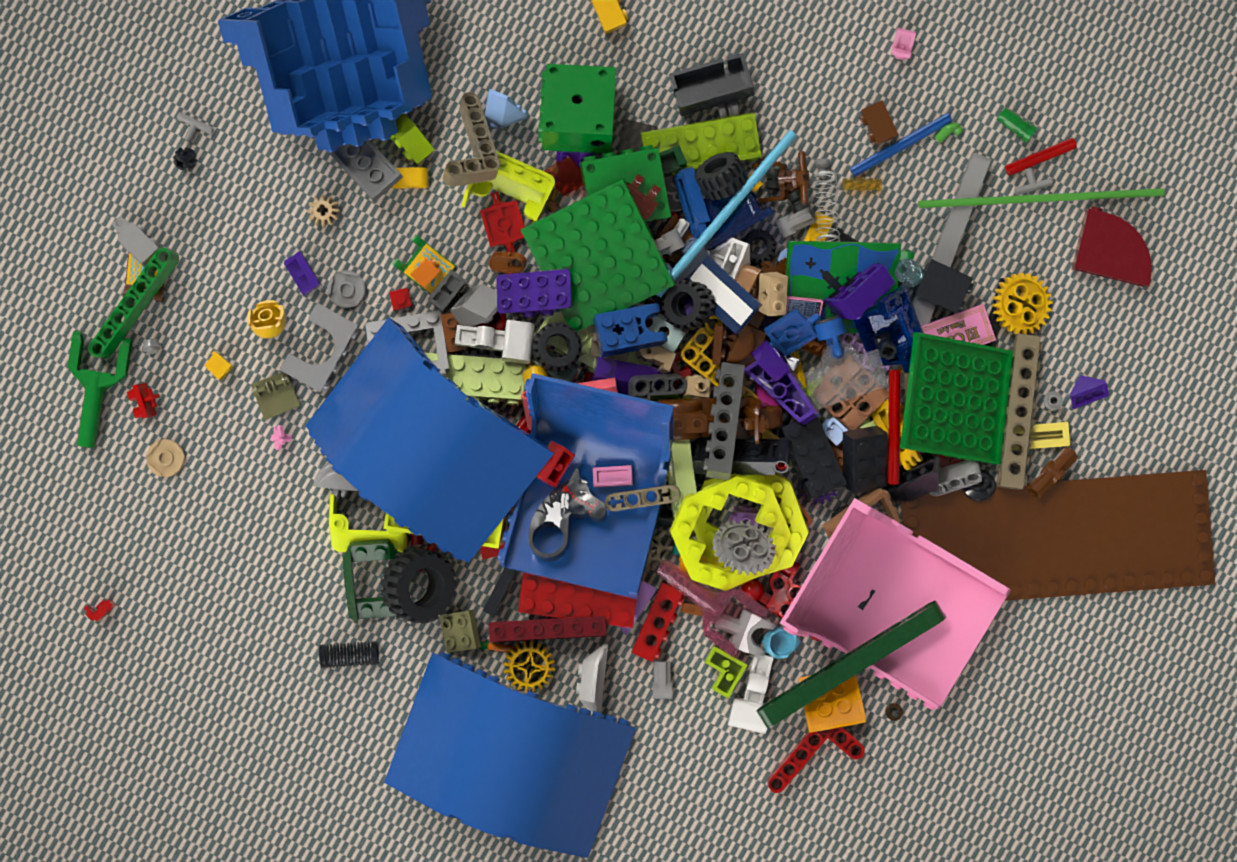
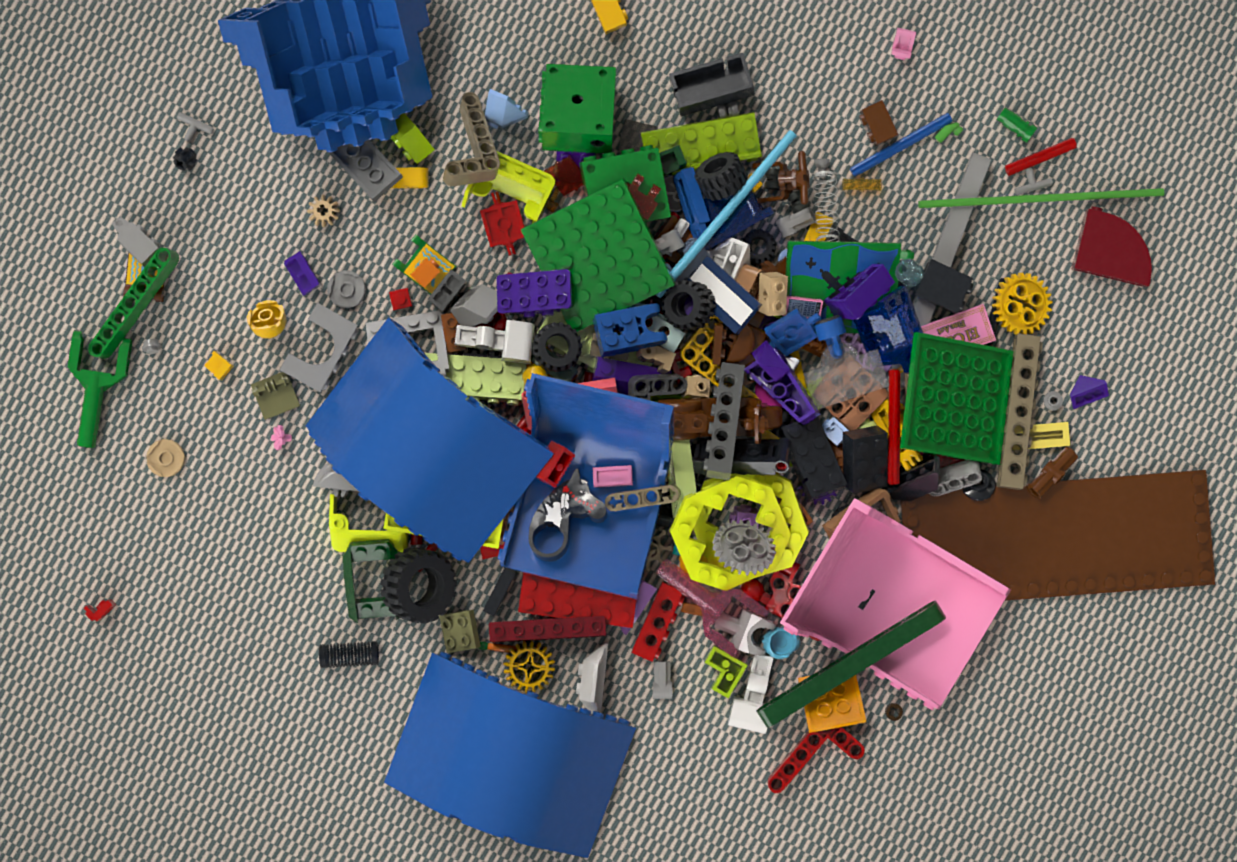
red hips [127,383,160,419] -> none
dark orange piece [488,251,527,273] -> none
black piece [873,332,897,360] -> none

